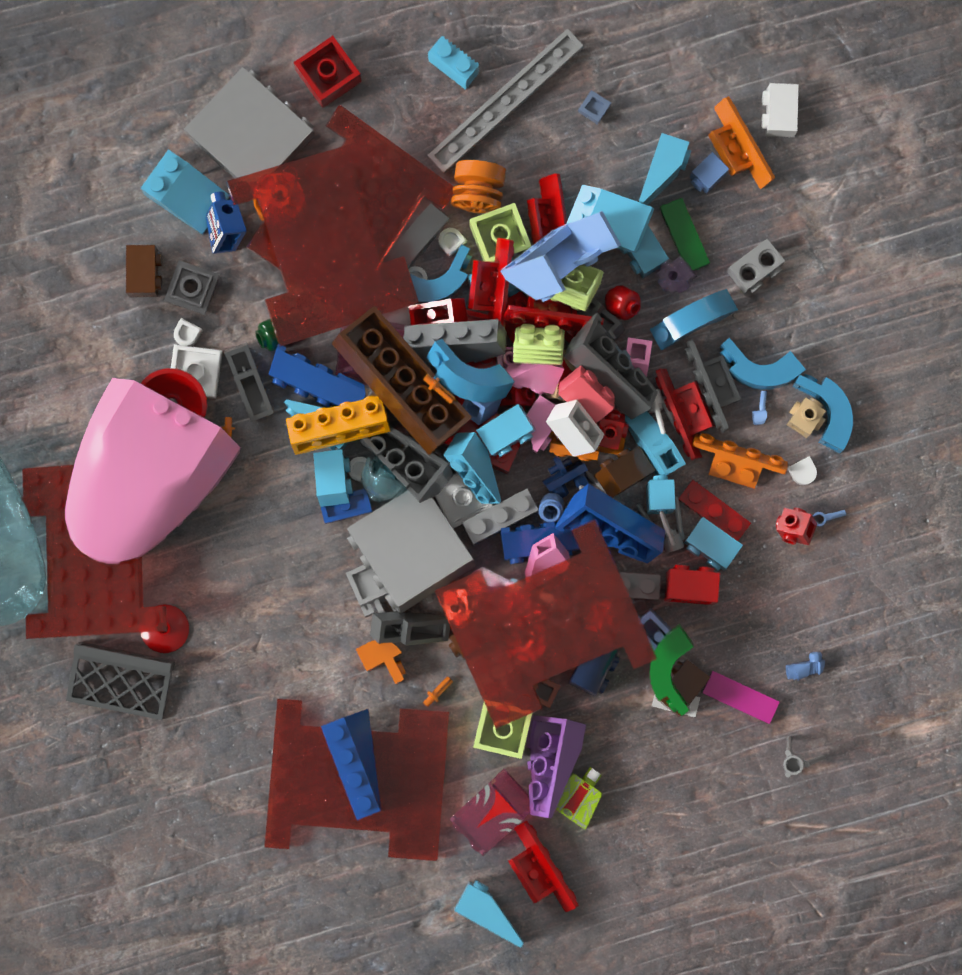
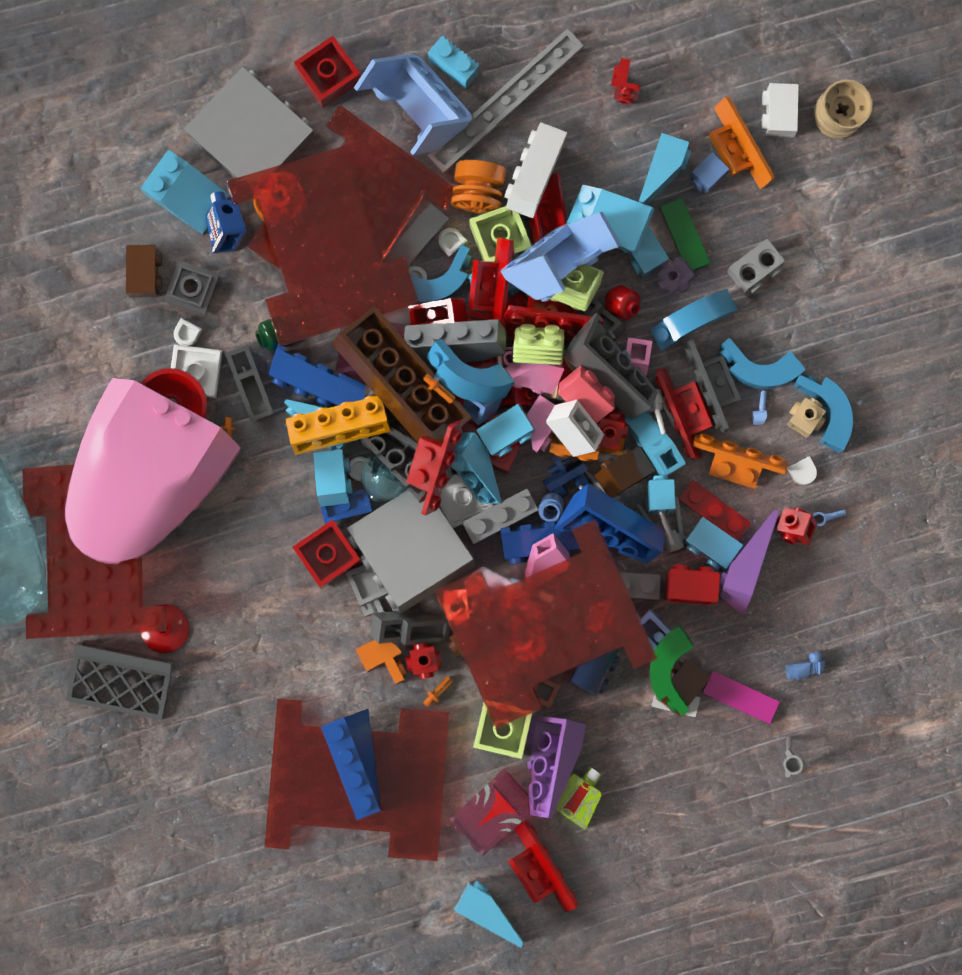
sand blue plate [578,90,611,125] -> none
none -> red brick [292,519,361,590]
none -> light blue windscreen [354,54,472,155]
none -> red bracket [406,420,463,516]
none -> red brick [406,643,442,679]
none -> white brick [505,122,567,218]
none -> red bracket [611,58,641,105]
none -> medium lavender wedge [719,510,779,614]
none -> tan wheel [813,79,872,139]

